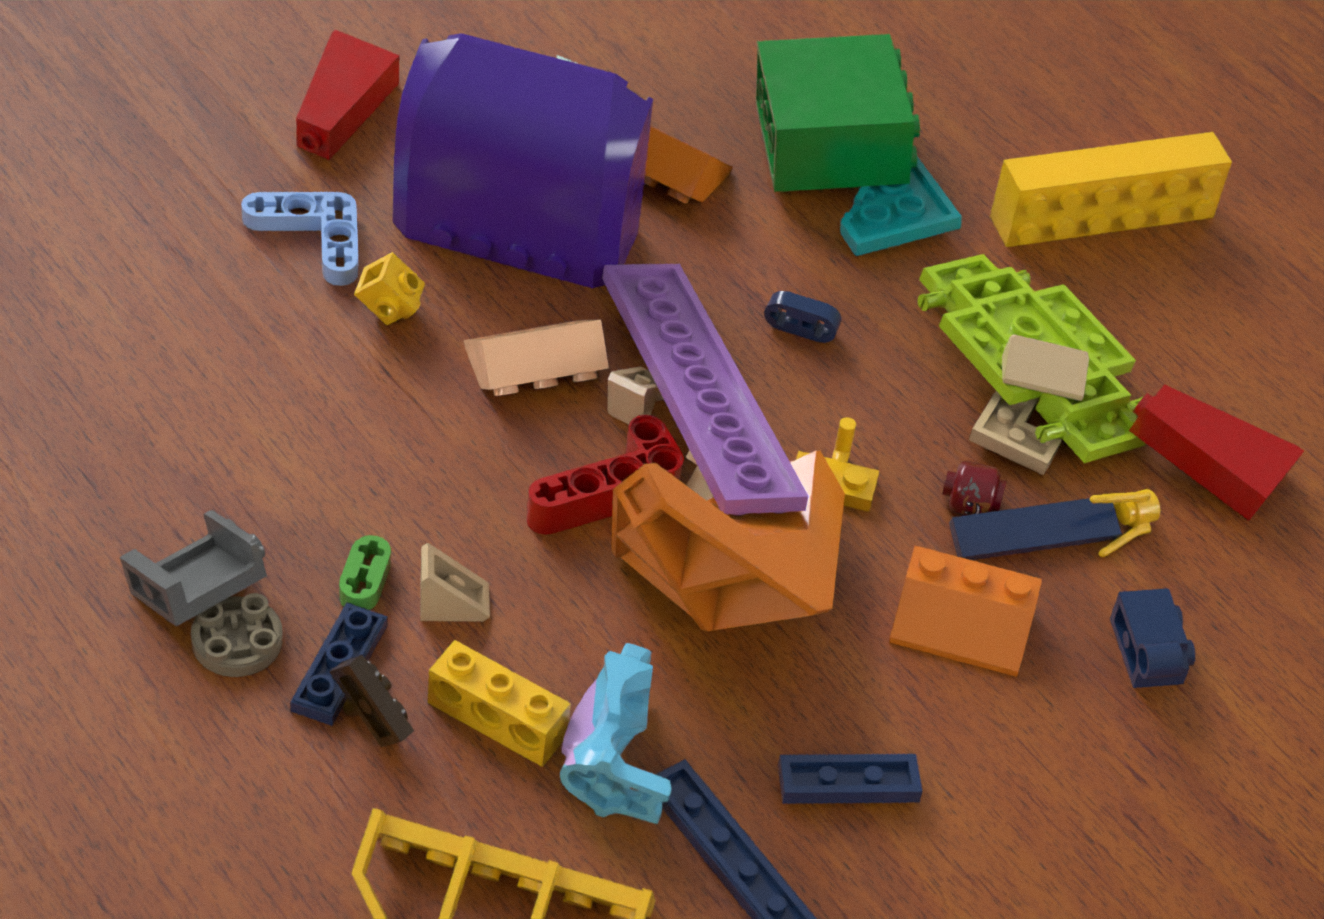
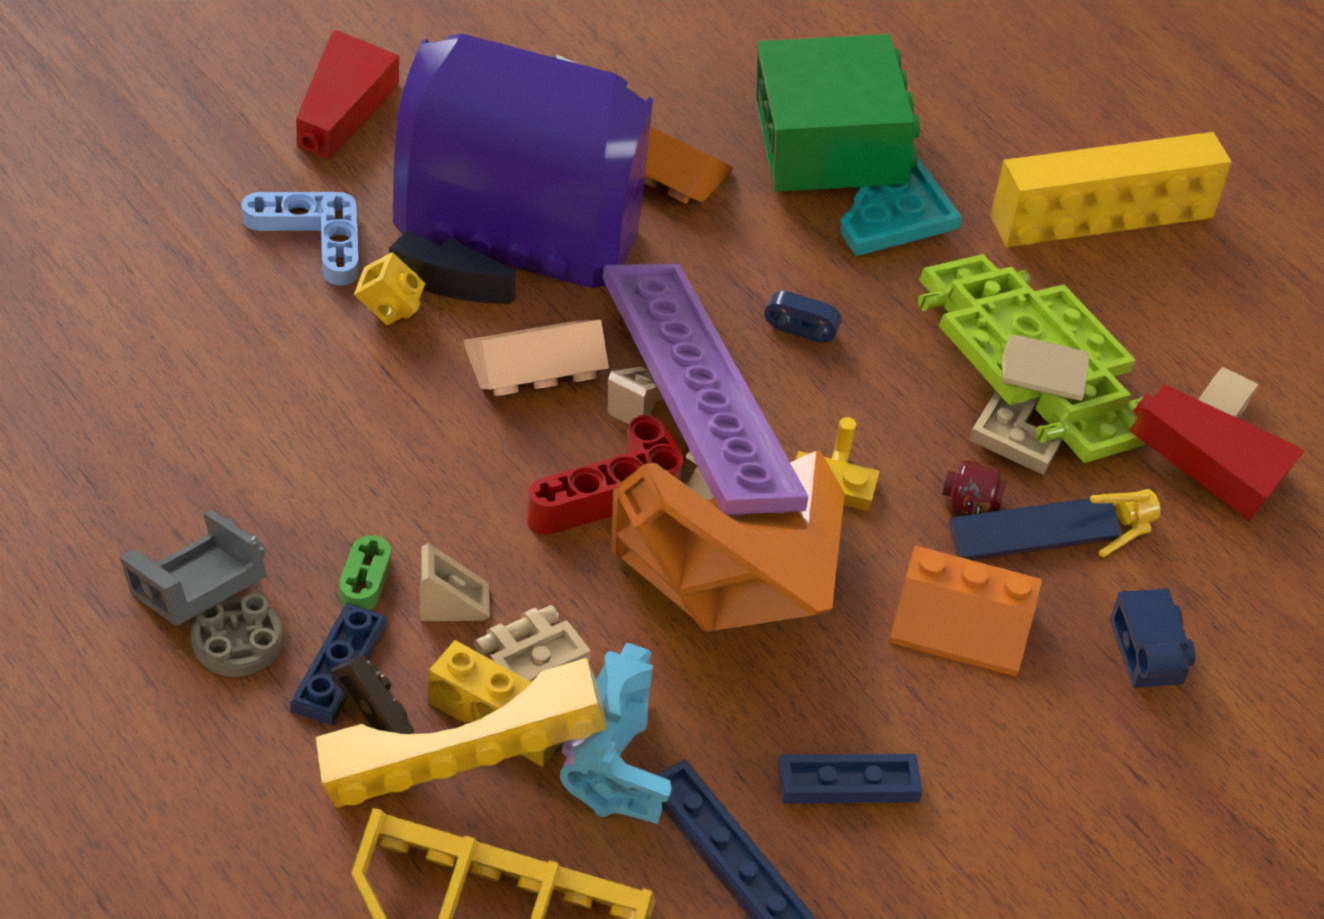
none -> yellow arch [316,658,608,808]
none -> black slope [389,230,516,304]
none -> tan plate [473,605,591,682]
none -> tan slope [1198,367,1259,418]

